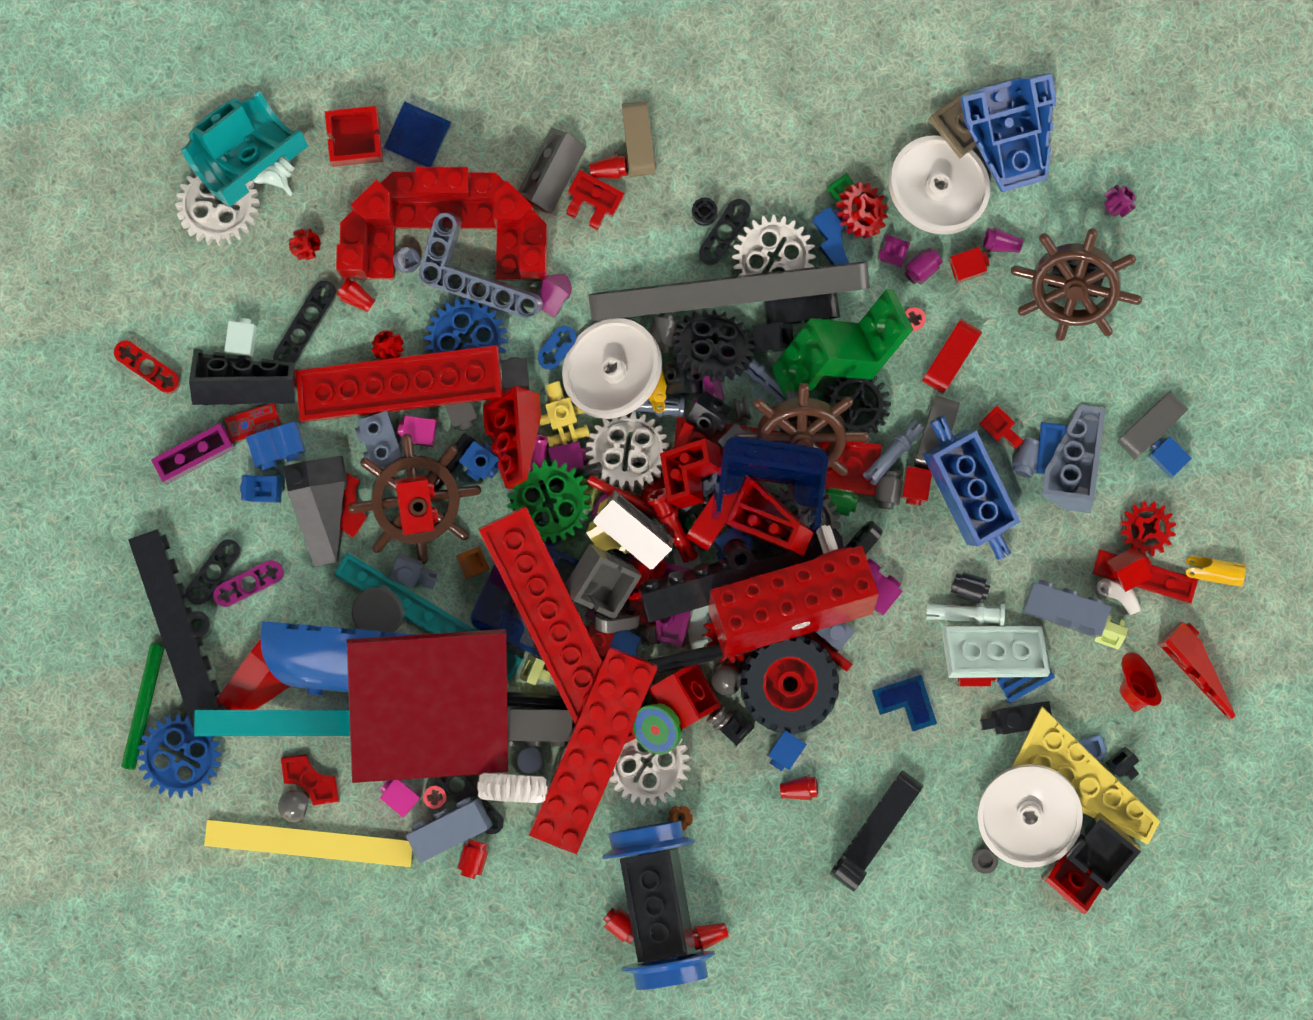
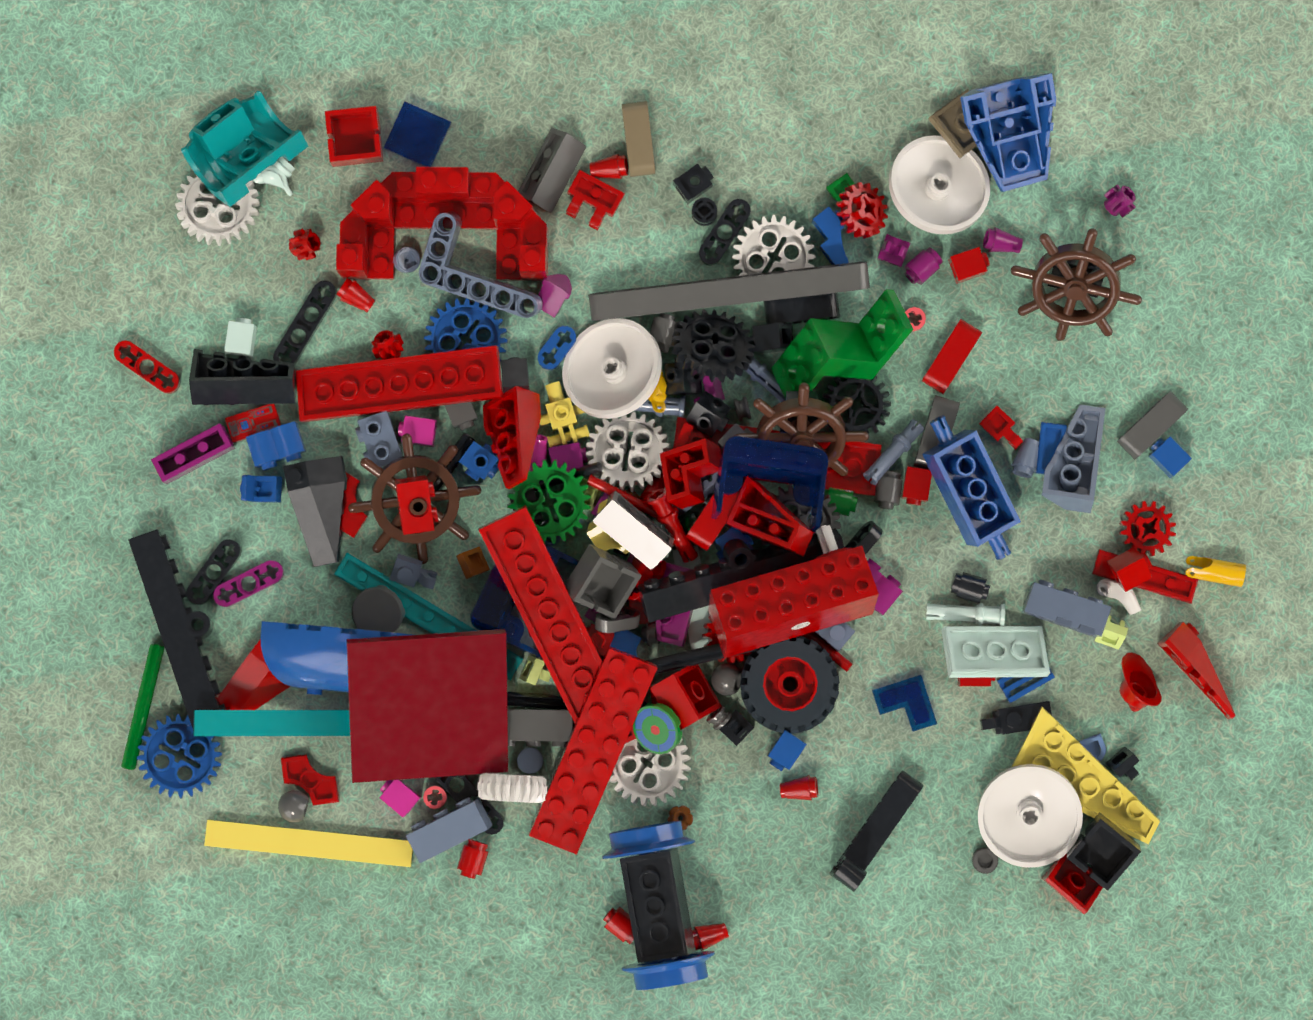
none -> black brick [673,163,714,205]

